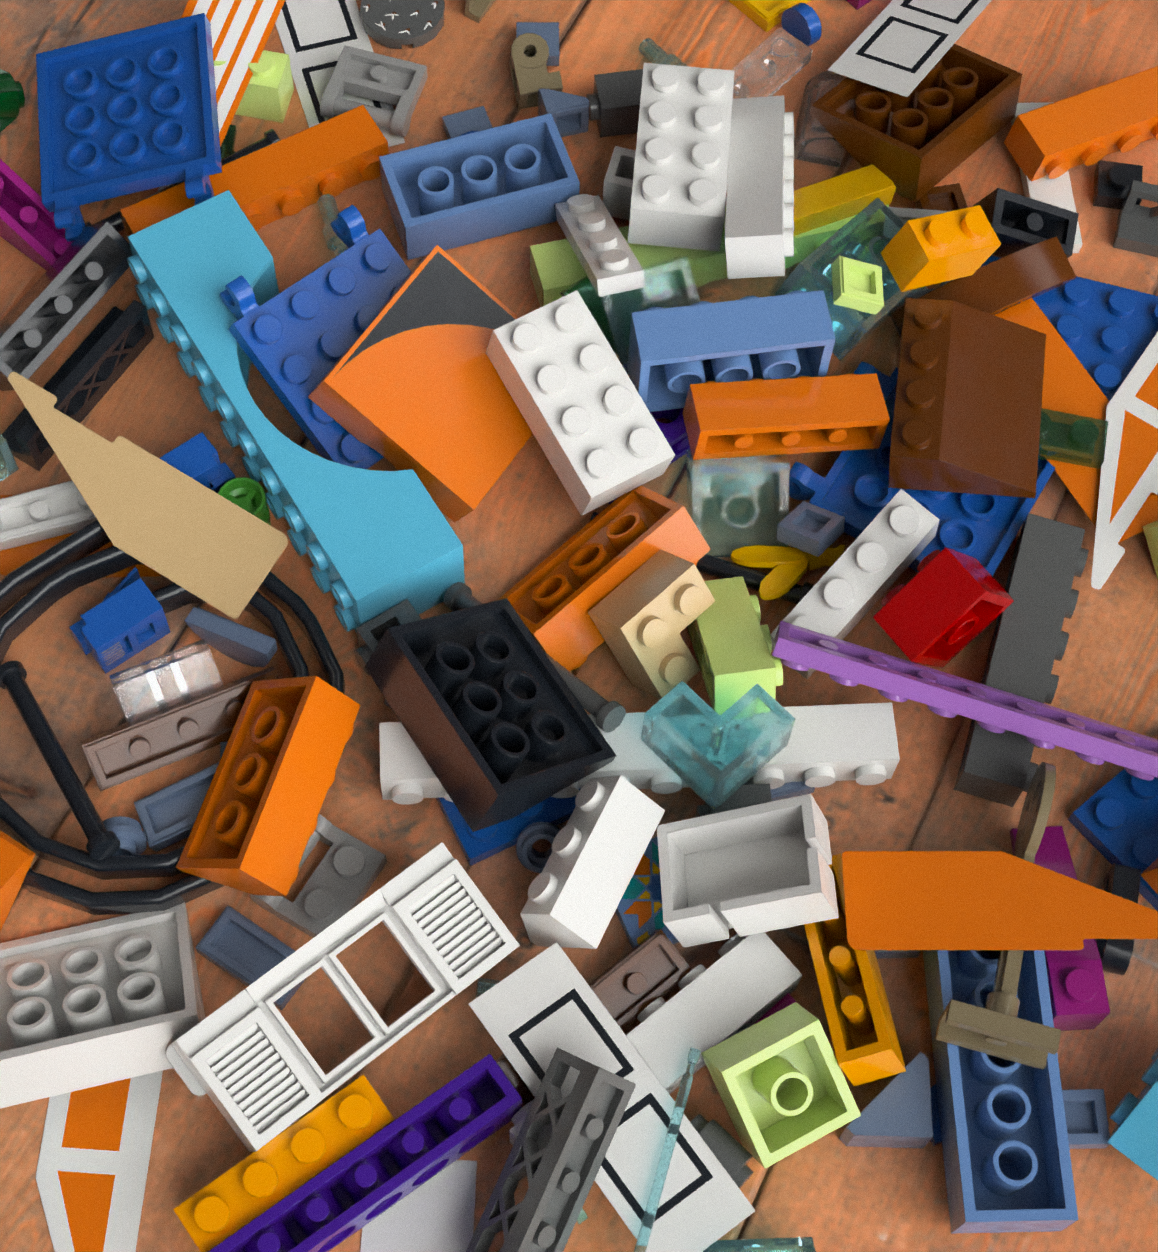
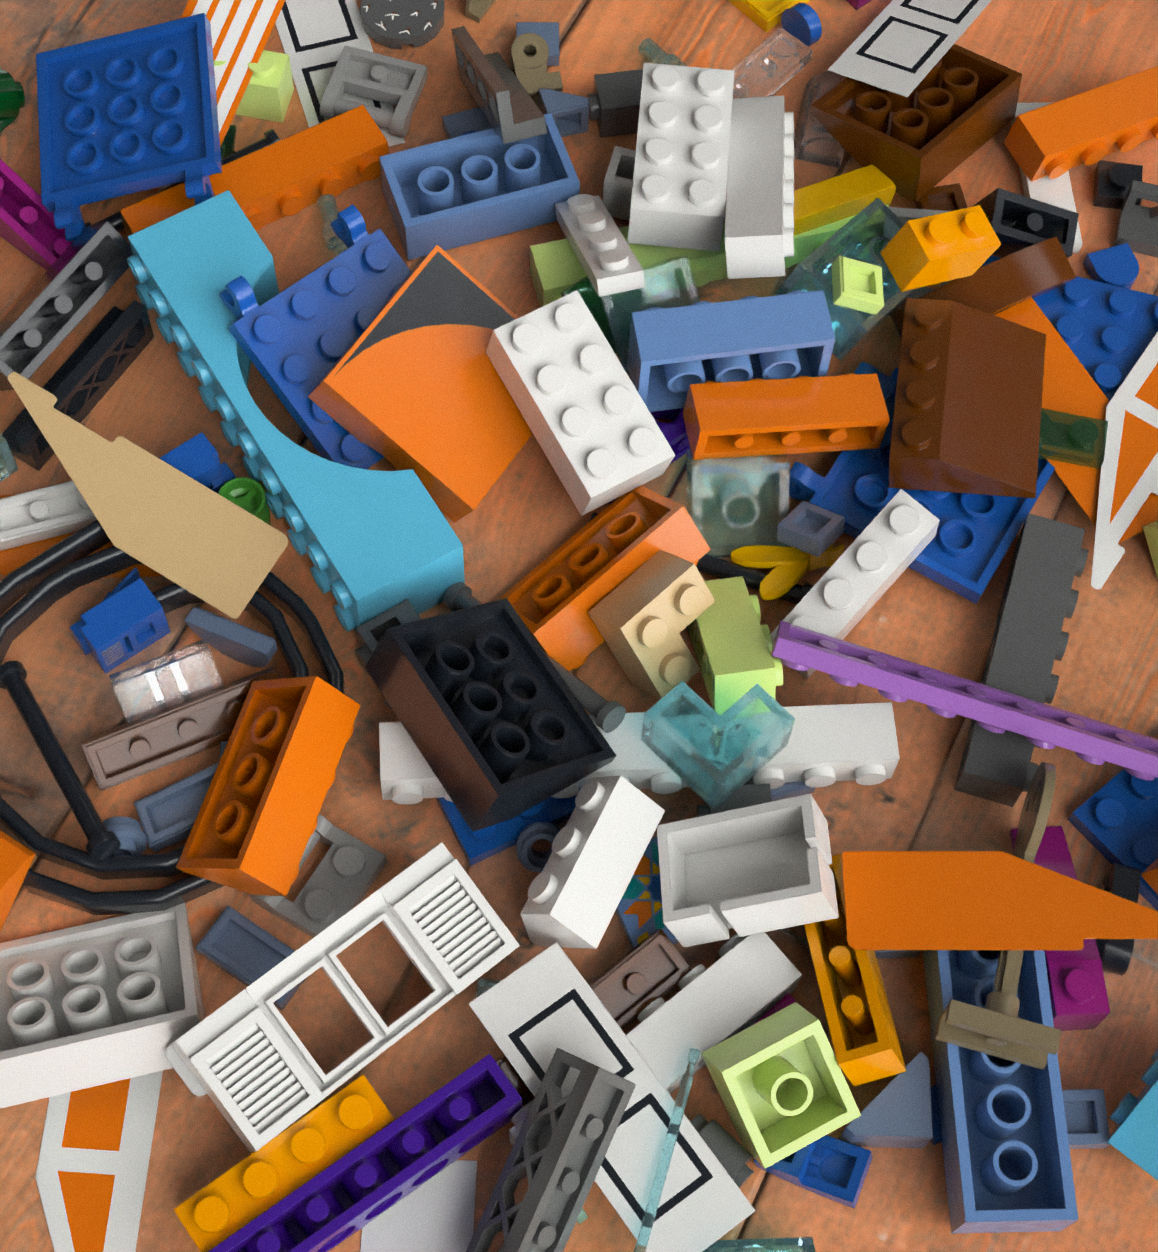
red brick [873,547,1014,668] -> none
none -> dark grey fence [451,26,547,144]
none -> blue slope [754,1135,873,1209]
none -> blue tile [1083,243,1139,289]

